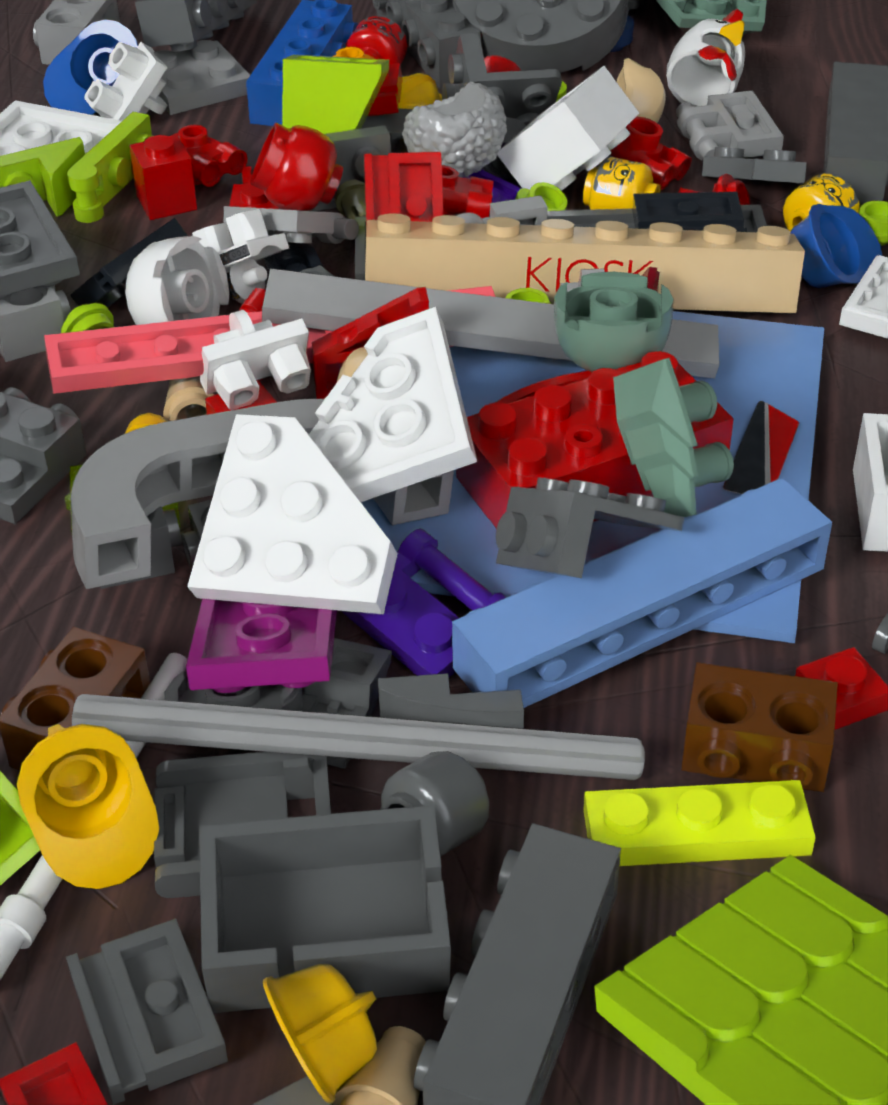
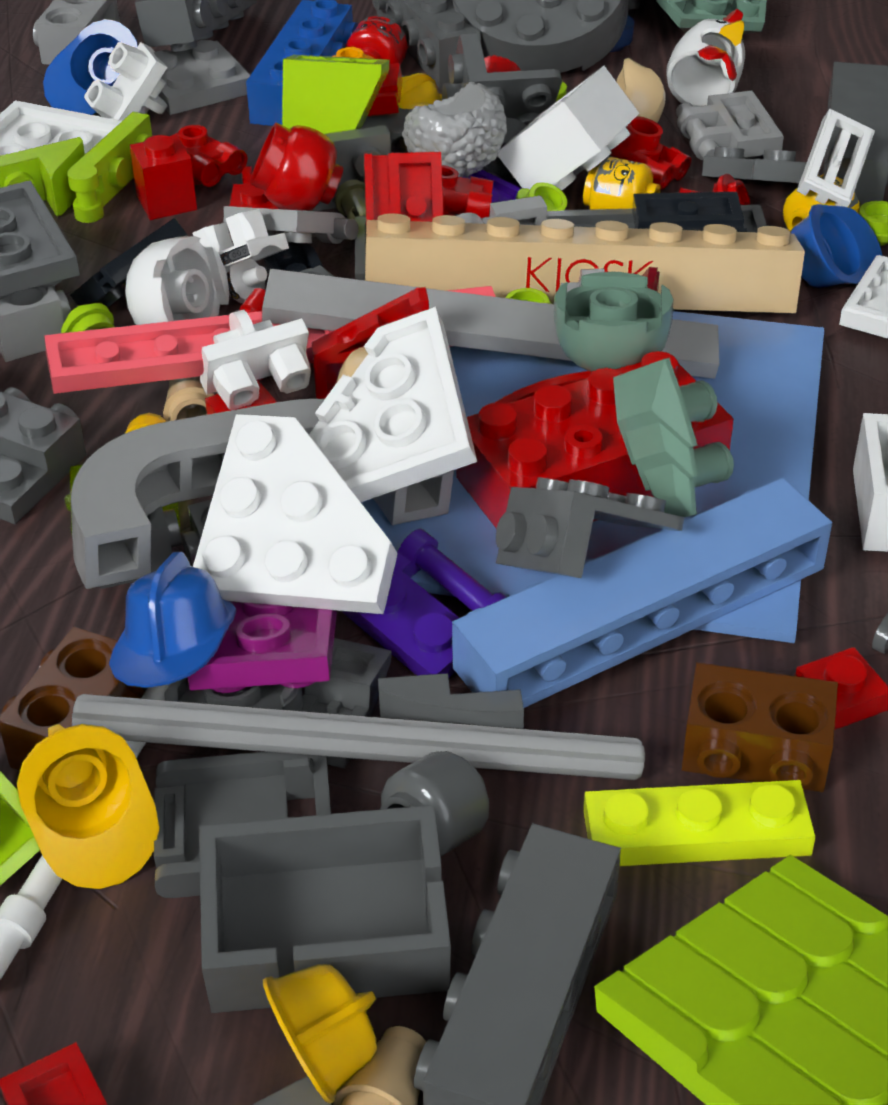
dark grey plate [66,918,228,1105] -> none
sticker [723,401,799,494] -> none
none -> blue piece [109,552,237,688]
none -> white tile [797,109,875,207]

